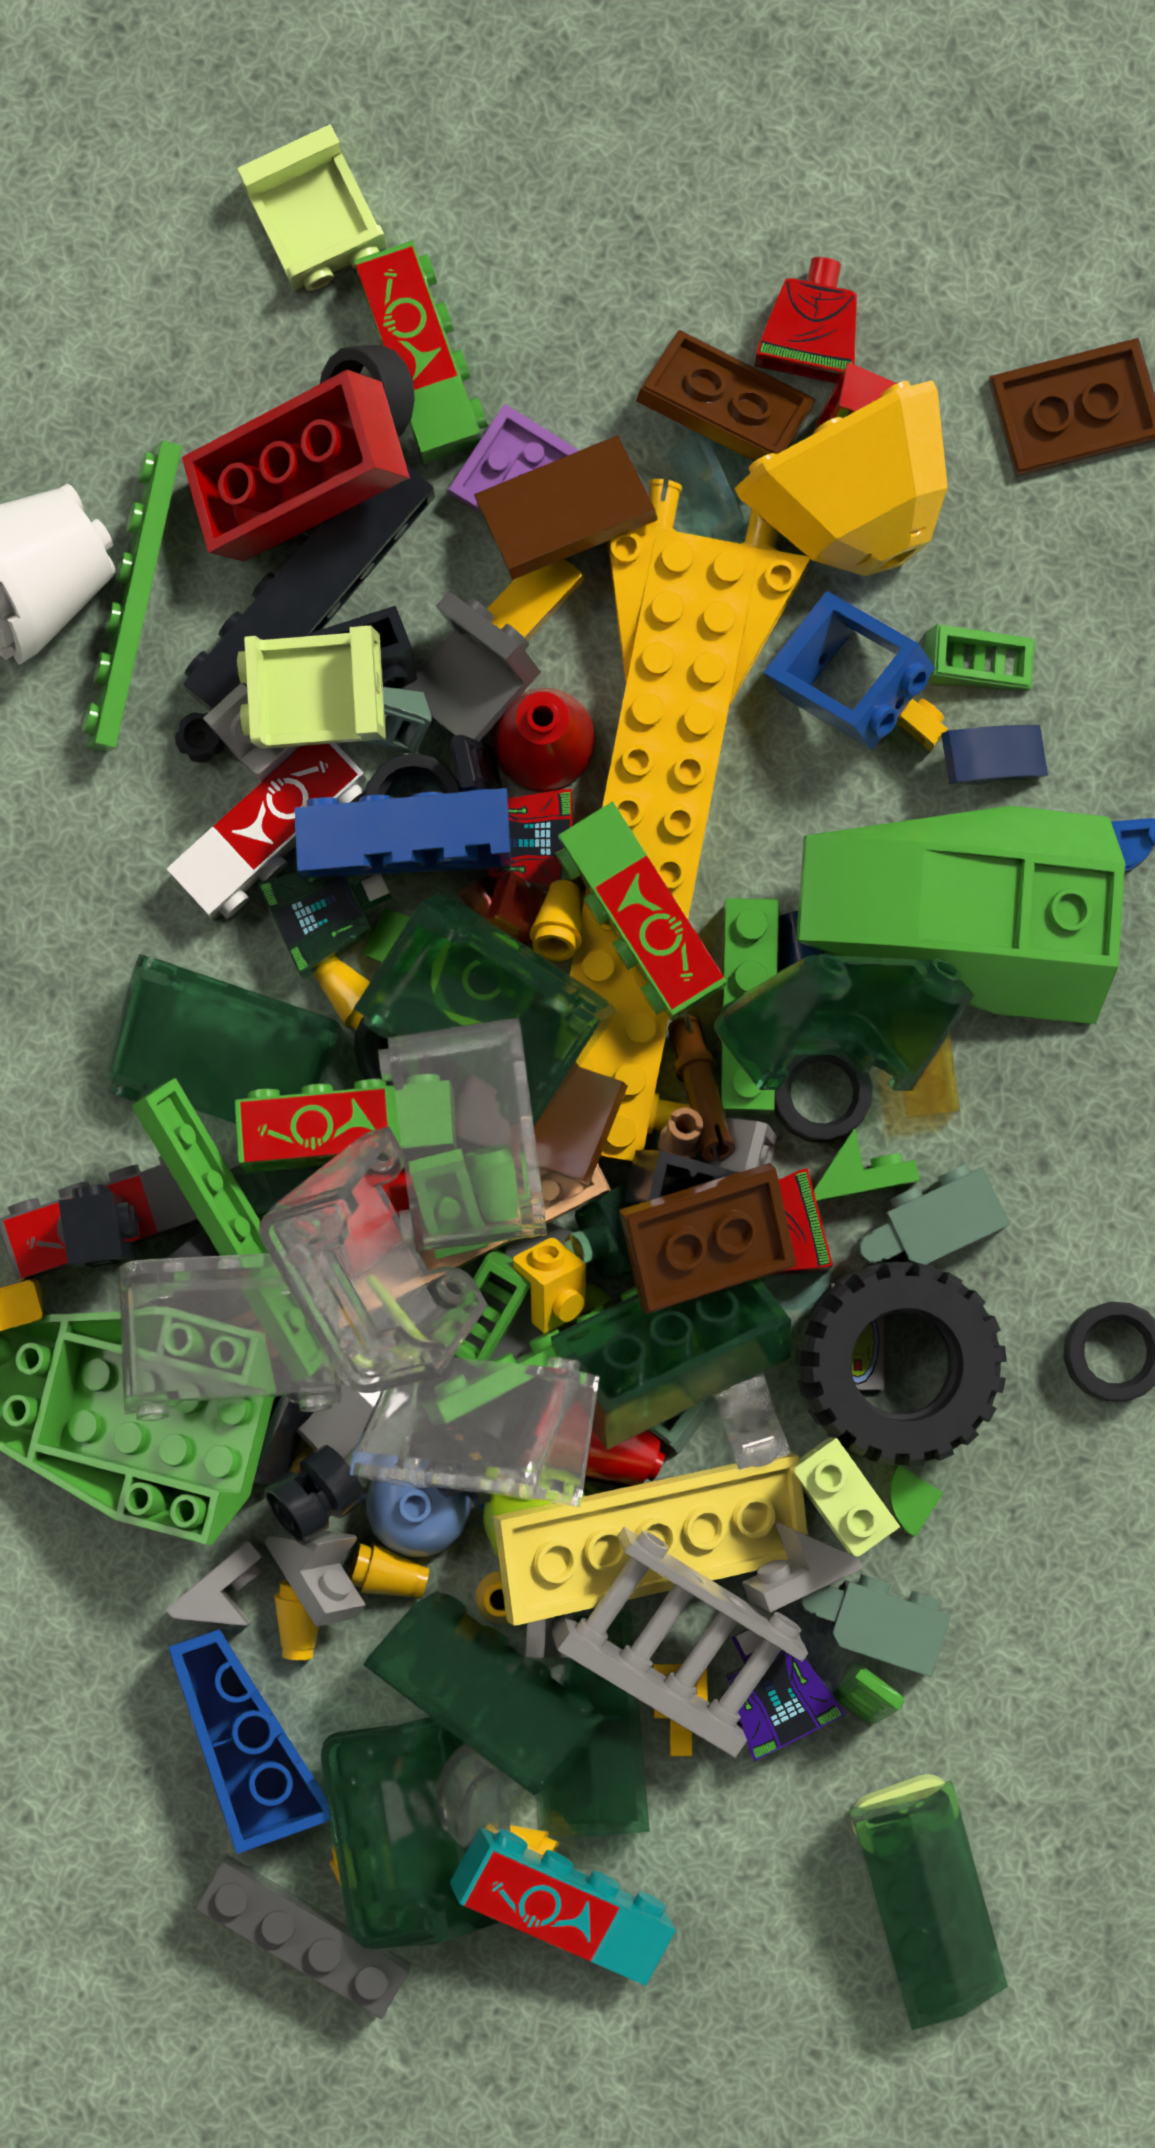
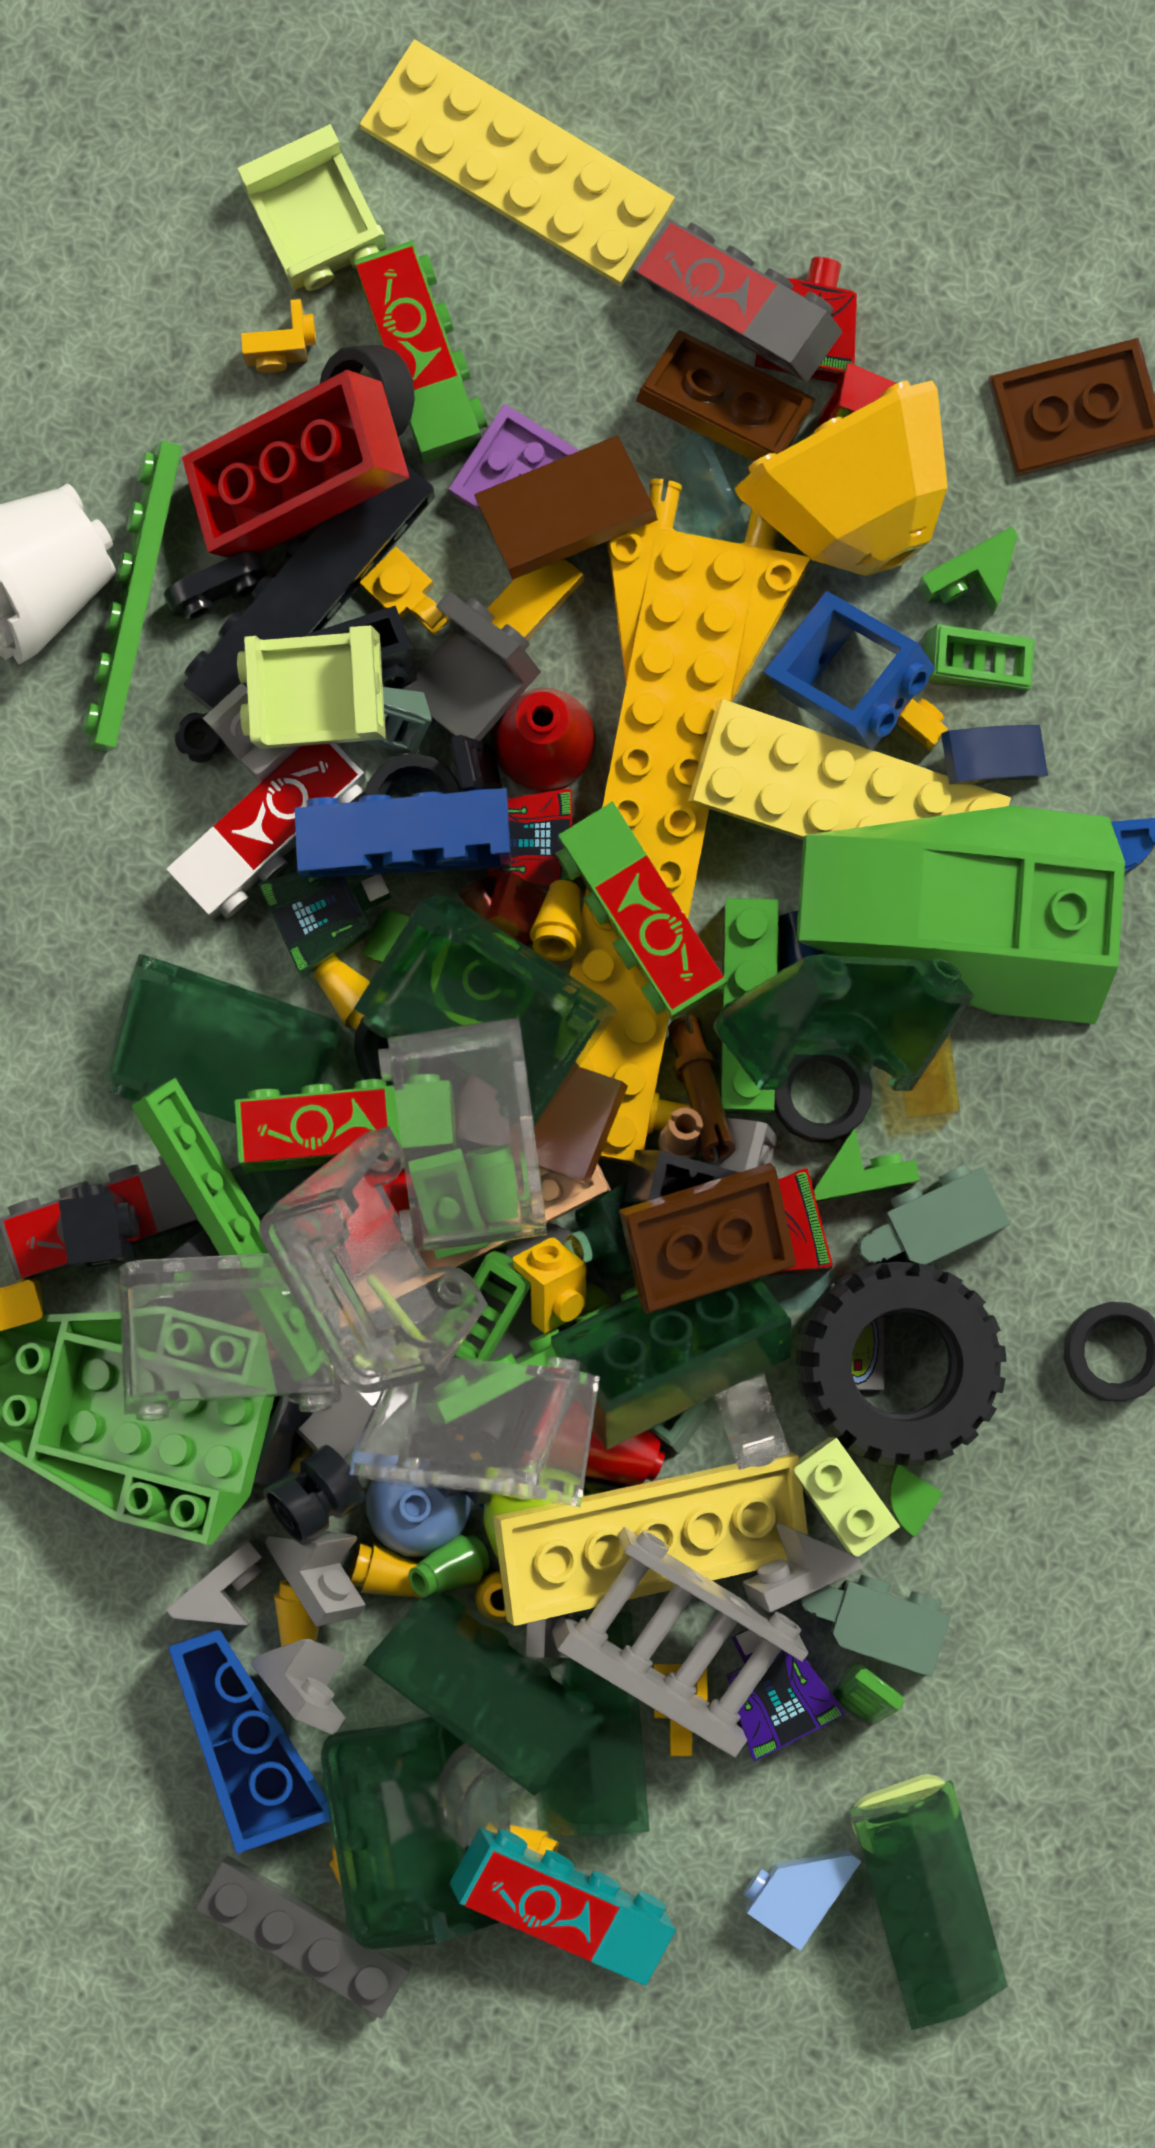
none -> black plate [163,551,266,620]
none -> yellow bracket [241,299,316,373]
none -> light grey slope [251,1639,346,1735]
none -> light yellow plate [360,39,675,287]
none -> yellow plate [360,546,448,636]
none -> bright green cone [408,1534,490,1598]
none -> brick [633,218,842,384]
none -> light yellow plate [688,699,1011,840]
none -> light blue slope [743,1850,861,1951]
none -> bright green slope [918,526,1018,614]

